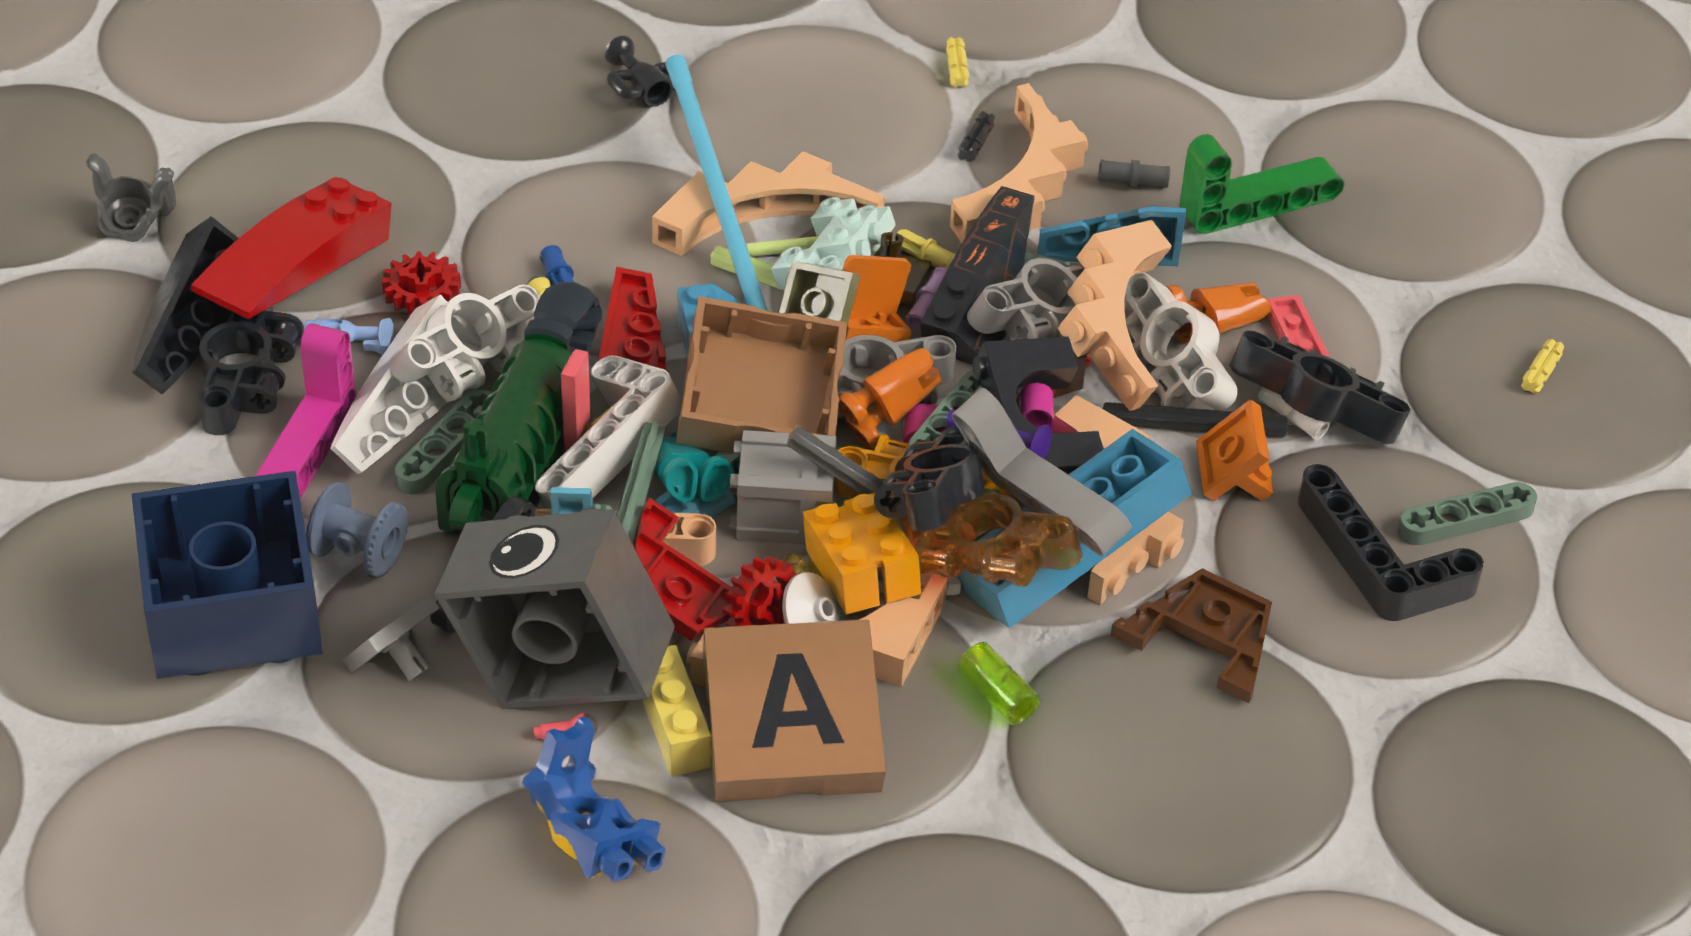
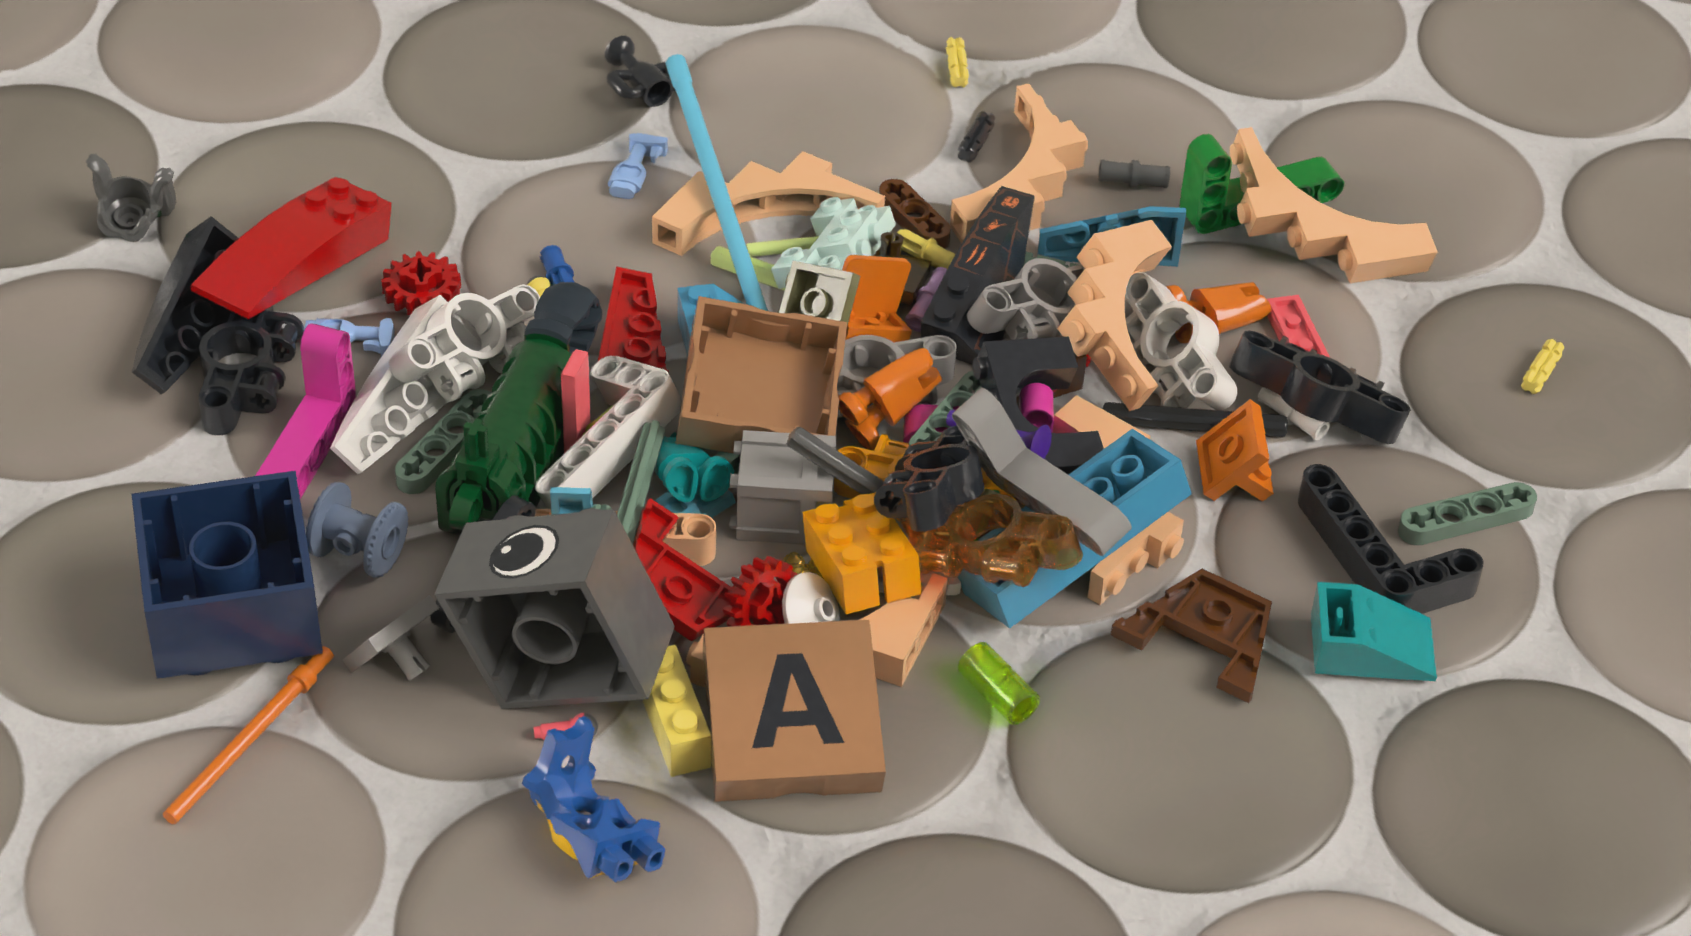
none -> orange bar [163,646,334,825]
none -> light blue piece [608,133,668,199]
none -> reddish brown beam [879,179,951,249]
none -> light nougat arch [1230,127,1438,284]
none -> teal slope [1311,582,1437,682]

